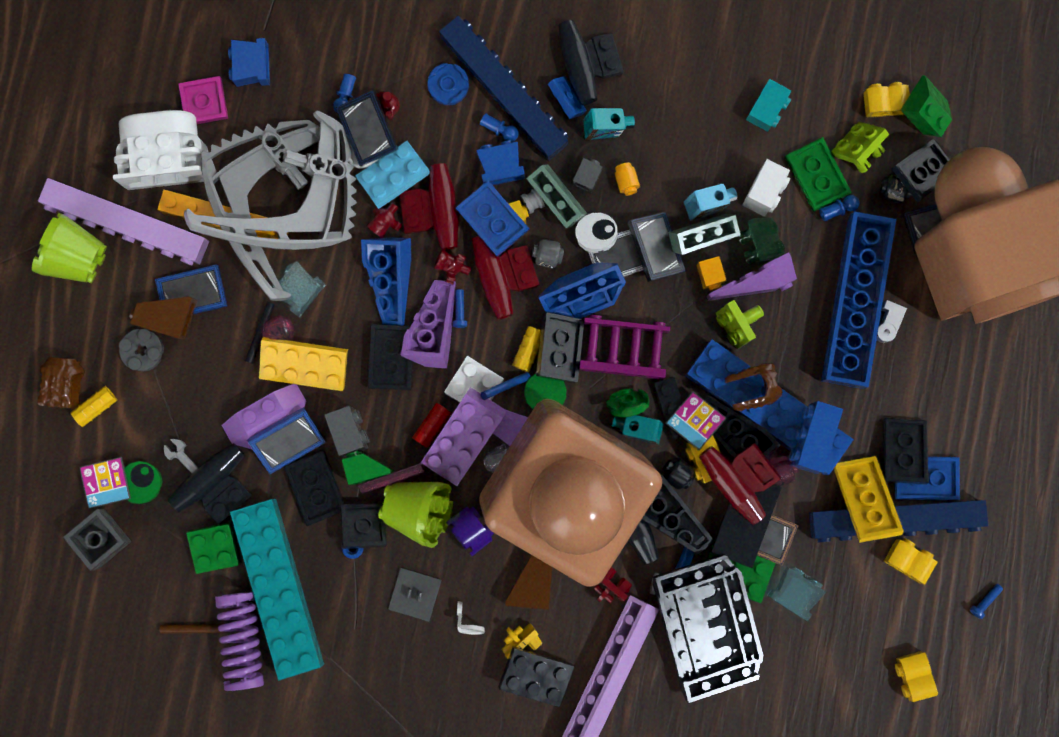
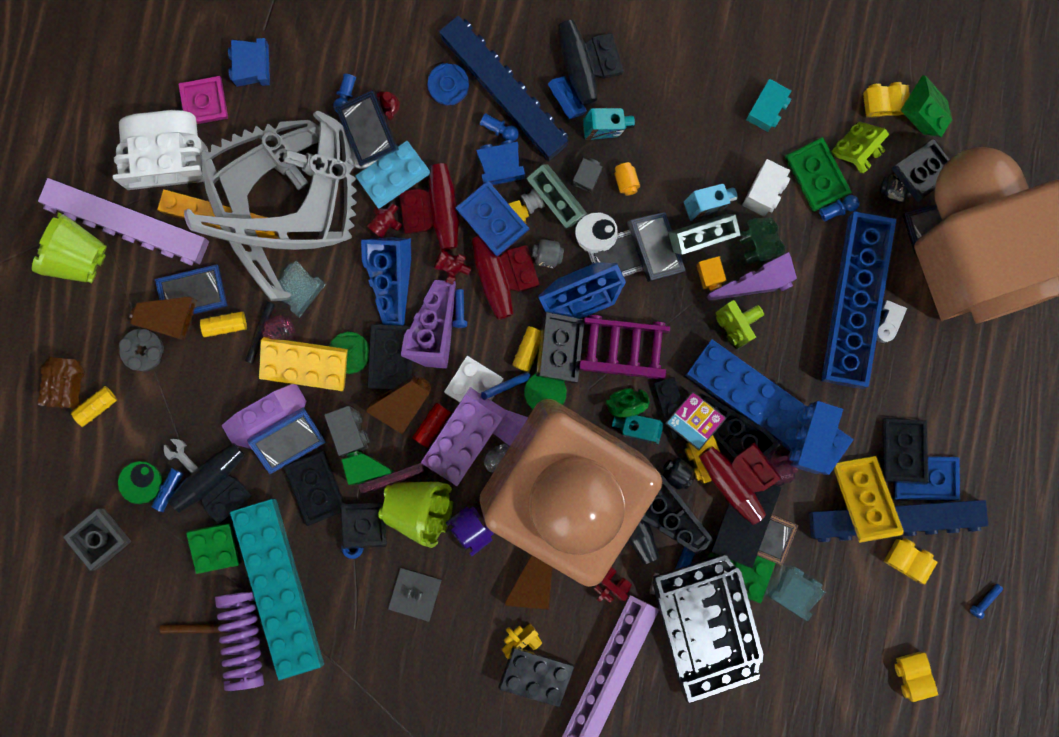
piece [79,457,131,509] -> none
white piece [457,601,485,635] -> none
reddish brown piece [725,363,782,411] -> none
none -> blue pin [151,468,184,512]
none -> yellow axle [200,312,247,337]
none -> green tile [329,332,370,374]
none -> reddish brown slope [366,376,432,434]

